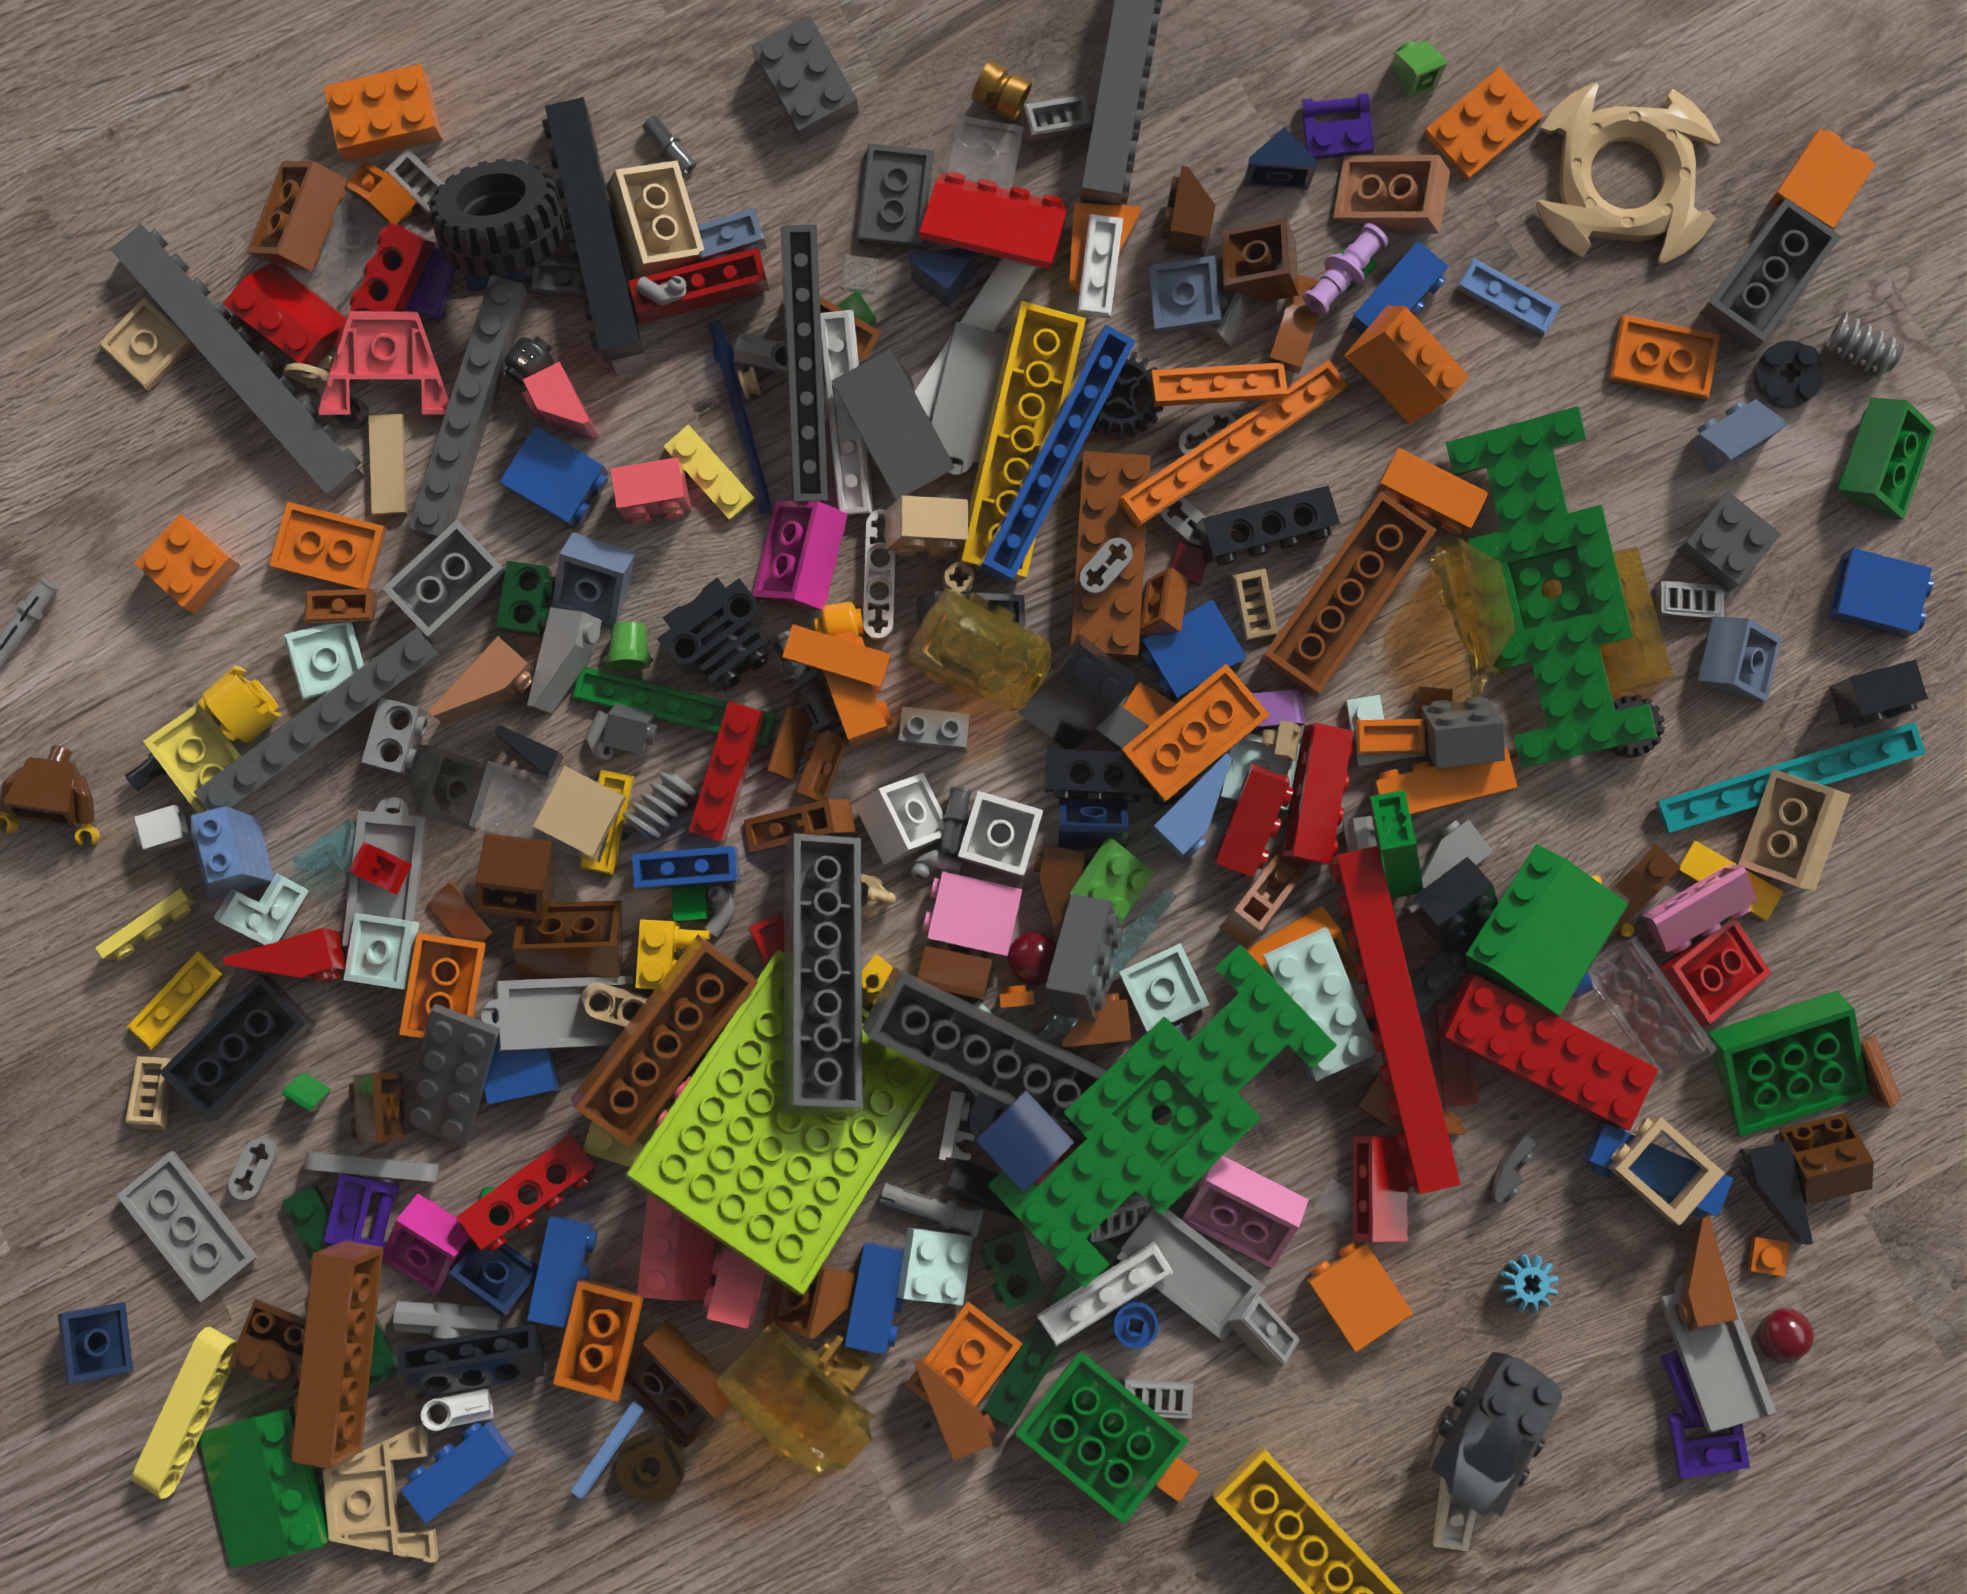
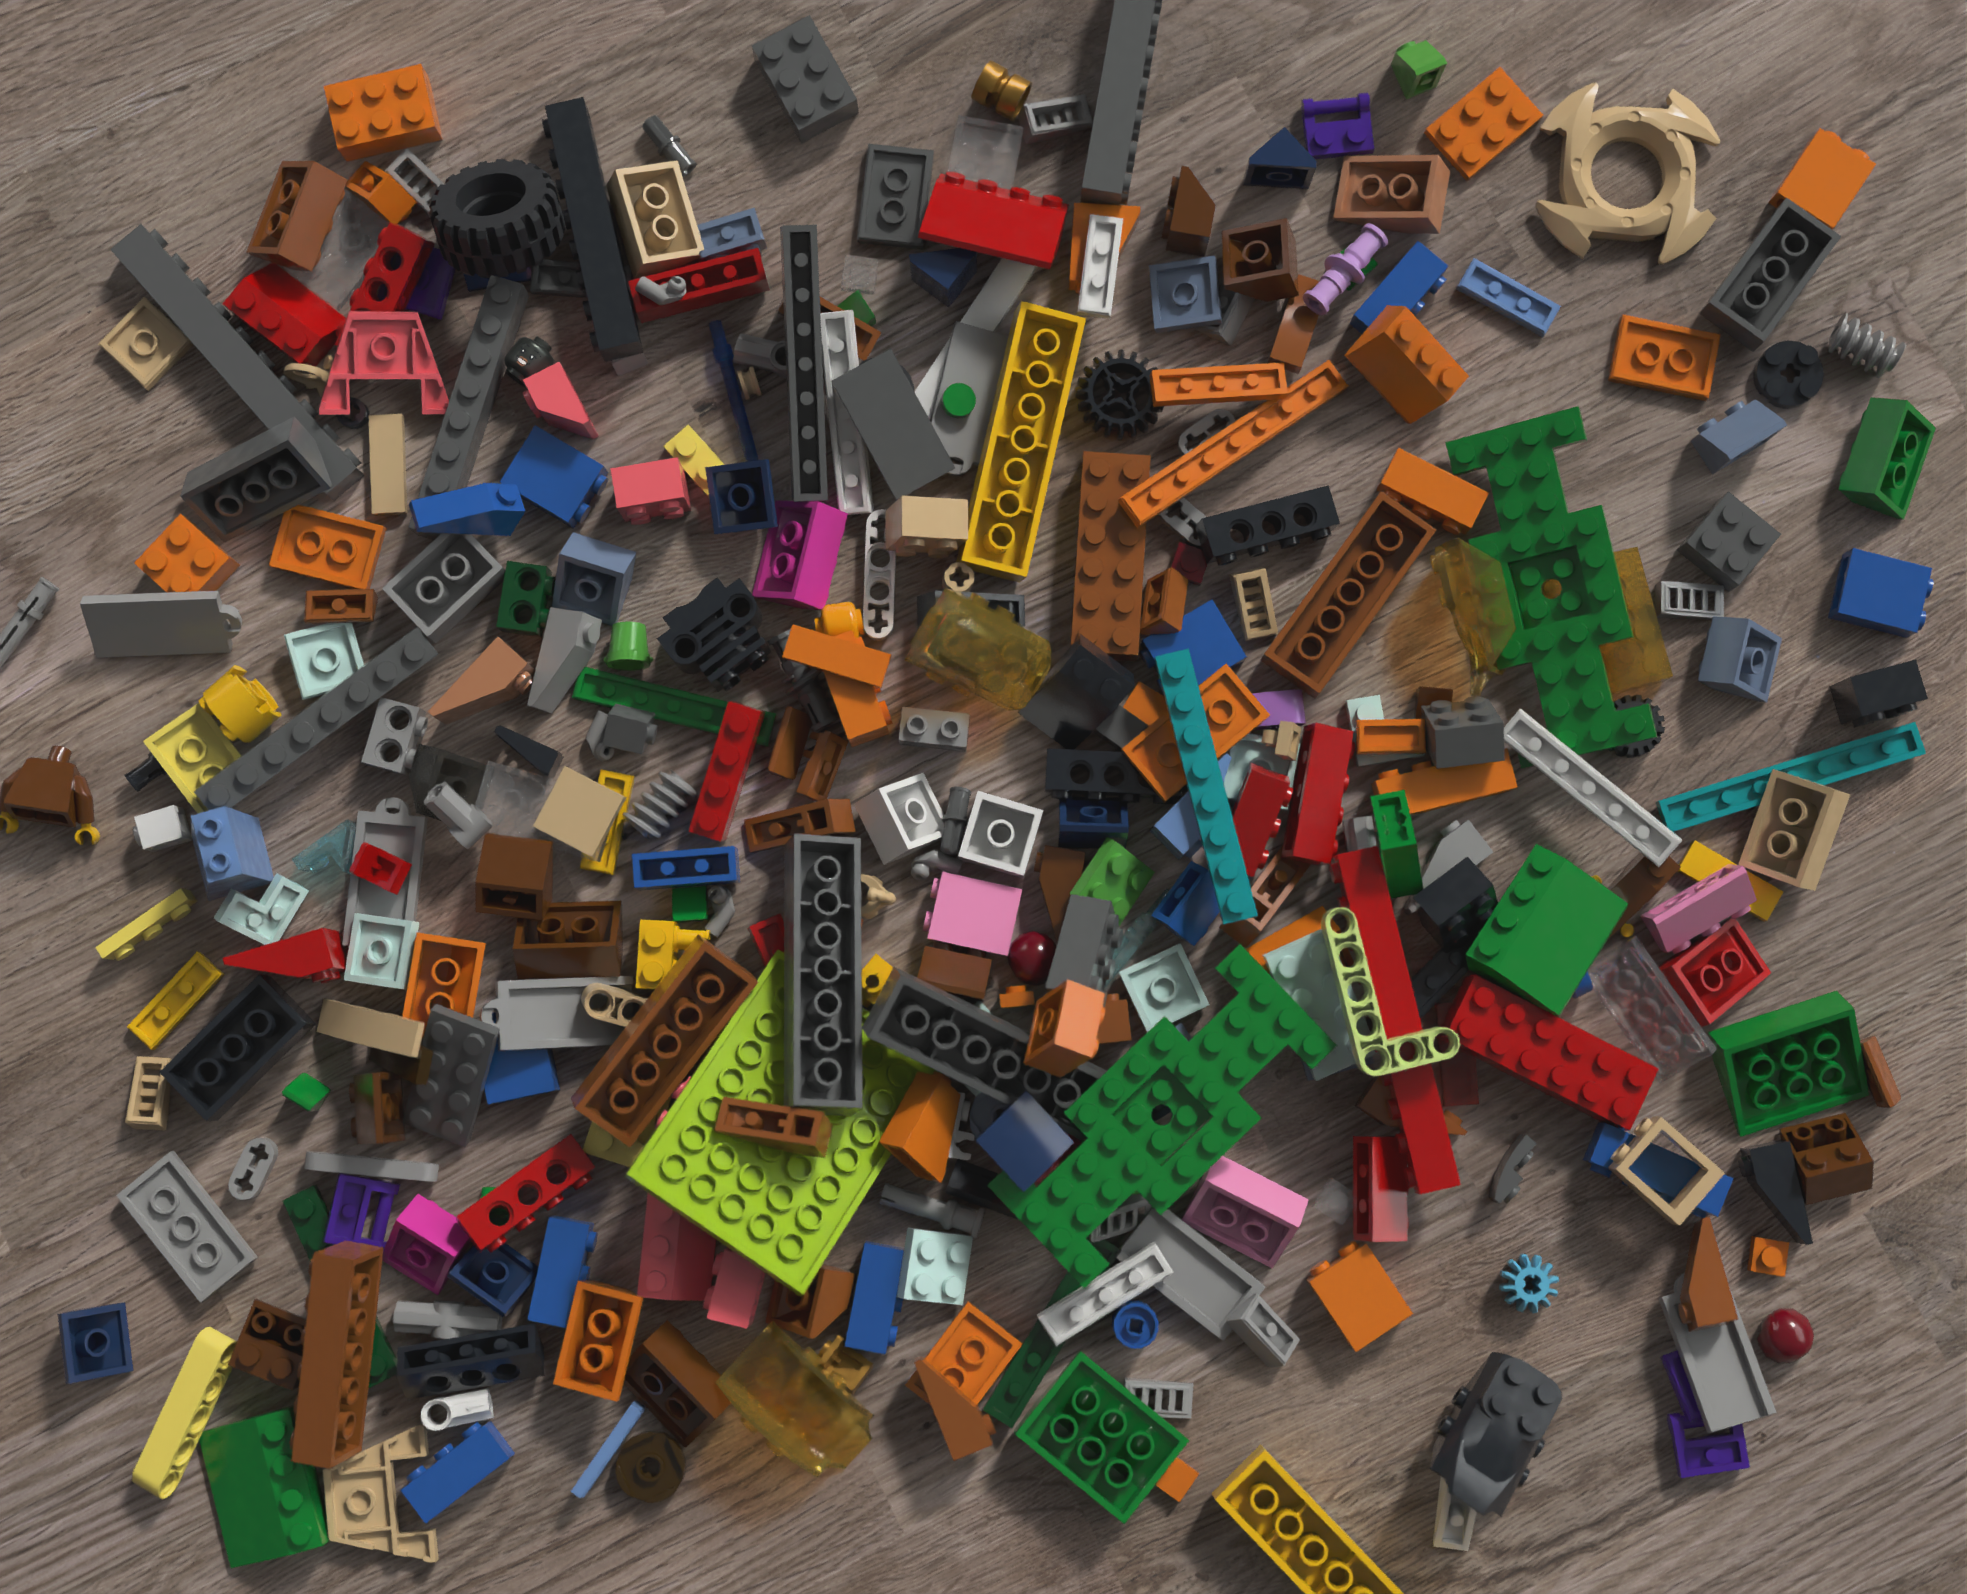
dark orange slope [427,881,496,943] -> none
blue brick [976,325,1136,585] -> none
dark green brick [979,1227,1046,1309] -> none
light grey beam [1079,538,1133,596] -> none
none -> light grey piece [80,591,242,658]
none -> dark grey slope [180,416,332,543]
none -> tan slope [316,999,425,1058]
none -> dark brown tile [369,1045,433,1085]
none -> blue slope [409,483,526,536]
none -> light grey piece [423,781,493,849]
none -> dark blue slope [705,459,778,535]
none -> dark orange slope [715,1097,833,1158]
none -> orange slope [879,1071,961,1183]
none -> green tile [941,383,976,418]
none -> orange brick [1024,979,1105,1077]
none -> blue brick [1151,861,1220,946]
none -> teal plate [1154,648,1258,925]
none -> yellowish green beam [1321,907,1460,1076]
none -> white tile [1504,709,1682,867]

